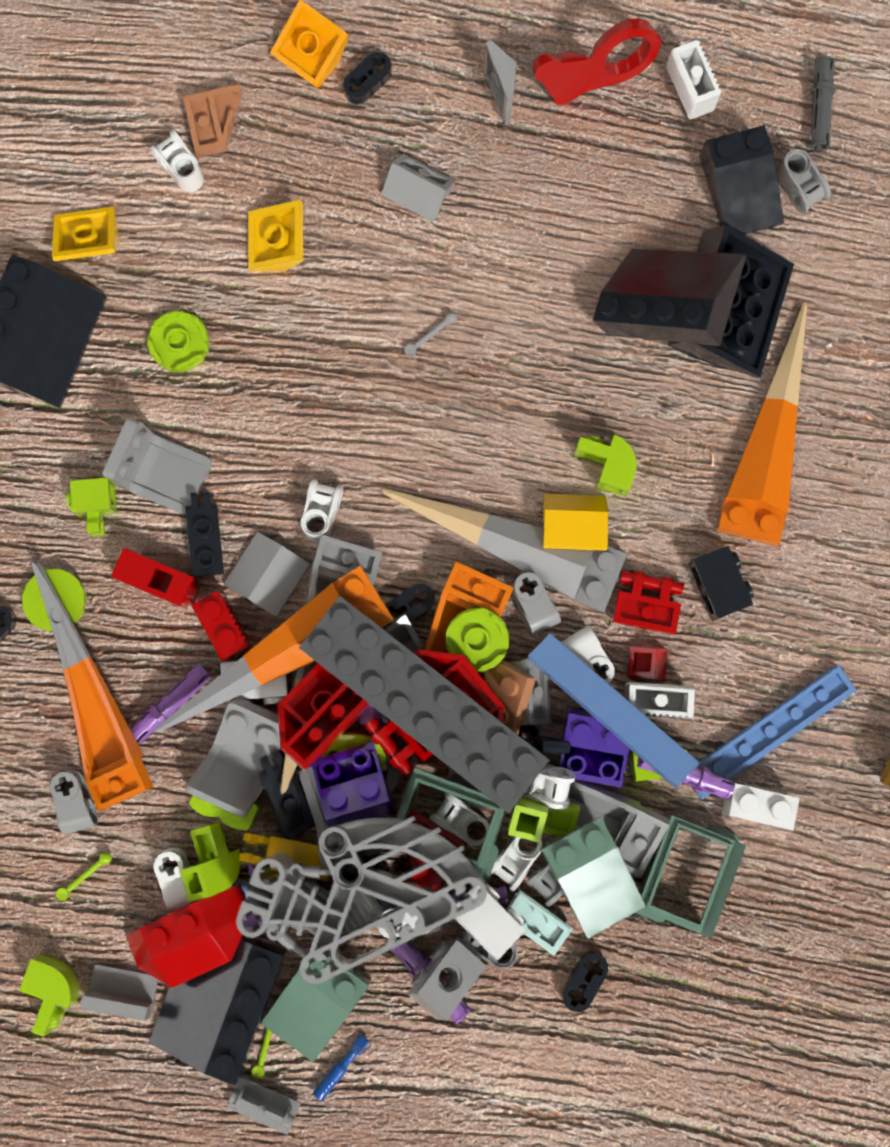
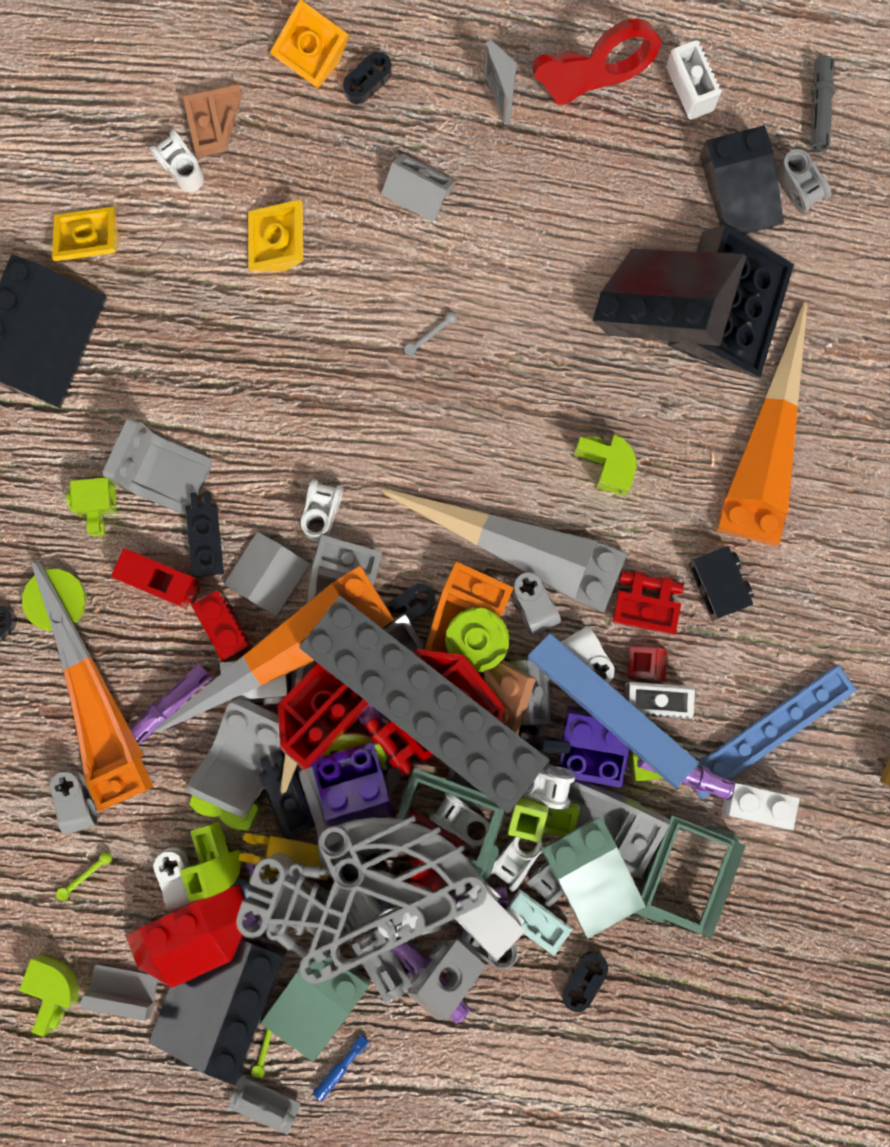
lime tile [147,310,210,373] -> none
yellow slope [543,493,608,551] -> none
none -> light grey hinge [352,929,412,1003]

